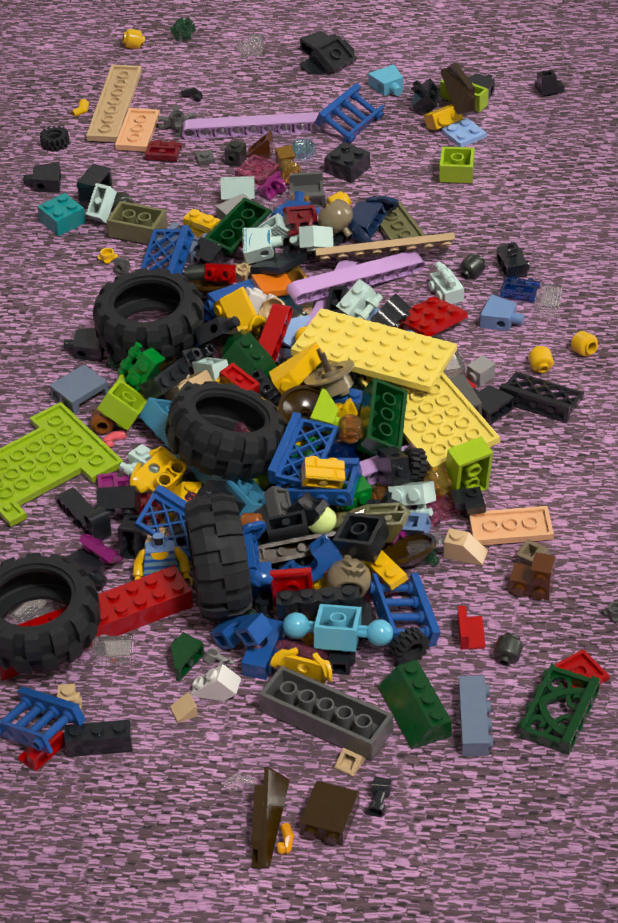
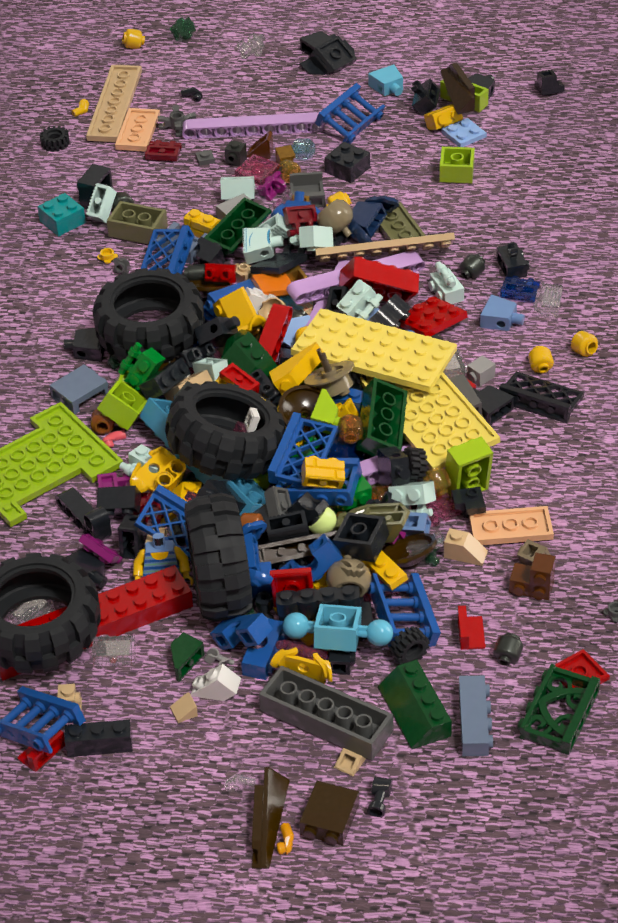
black torso [23,162,61,193] -> none
none -> white tile [244,407,260,432]
none -> red brick [339,256,419,303]

